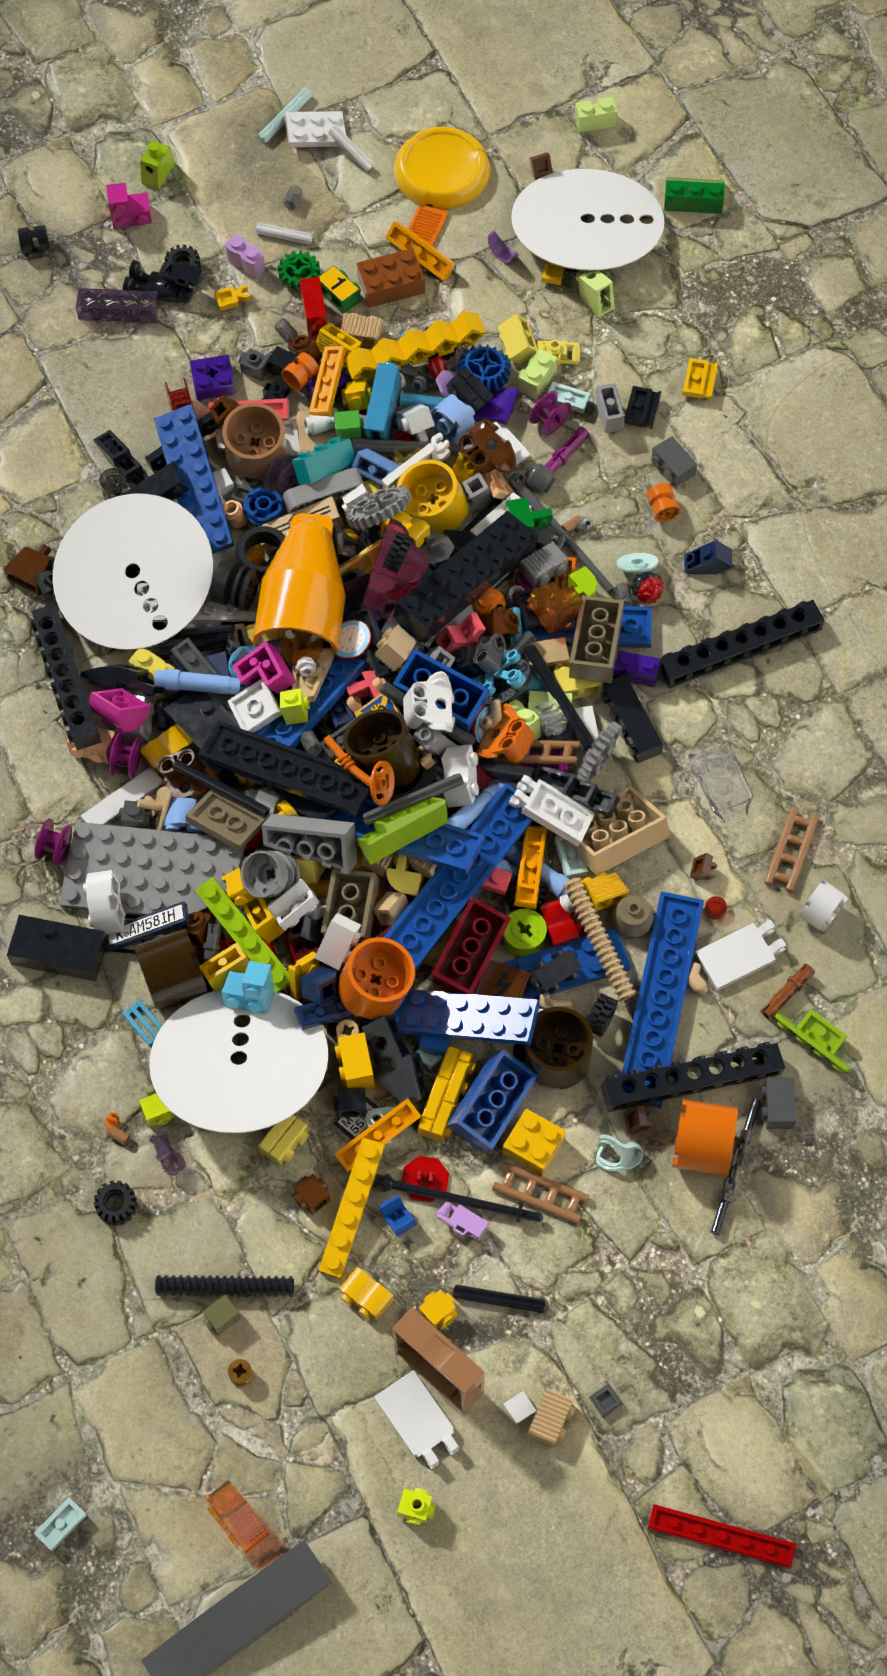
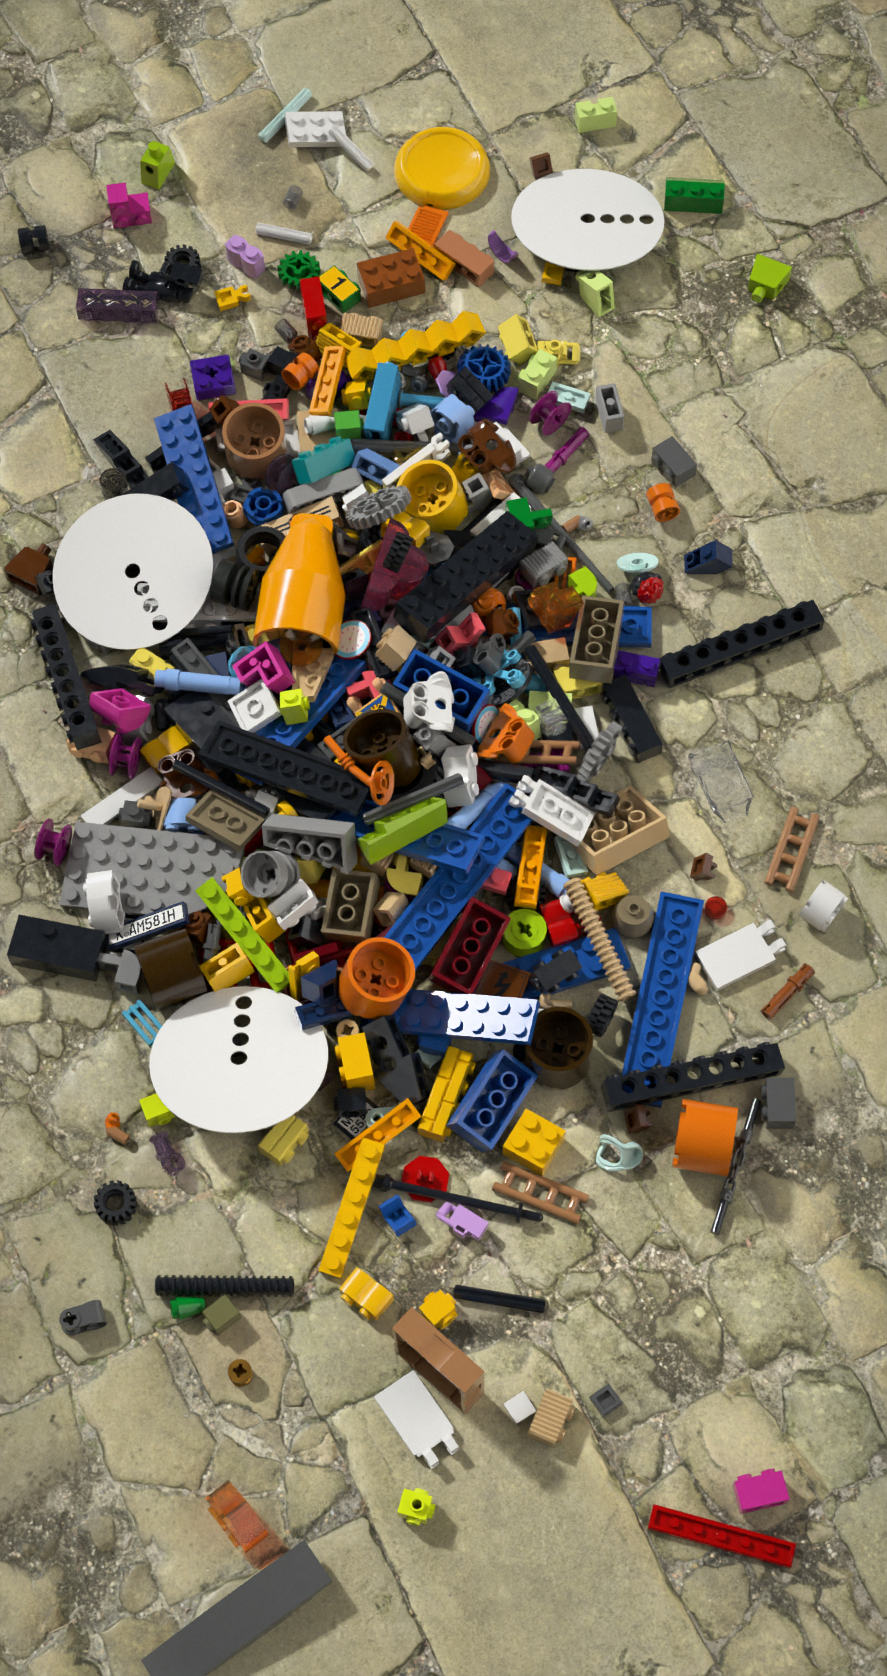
light aqua plate [34,1497,87,1551] -> none
medium azure brick [222,961,275,1014] -> none
reddish brown brick [292,1174,331,1215] -> none
white plate [295,657,316,676] -> none
light grey piece [300,731,322,756] -> none
white brick [315,913,361,970] -> none
tan arm [480,700,502,730] -> none
black plate [624,386,662,429] -> none
yellow plate [682,358,718,400] -> none
lime bracket [775,1009,852,1073] -> none
none -> dark grey piece [59,1300,107,1336]
none -> light grey brick [98,949,143,994]
none -> green cone [170,1297,205,1321]
none -> nougat brick [434,229,494,287]
none -> dark pink brick [733,1468,790,1514]
none -> lime torso [748,254,792,303]

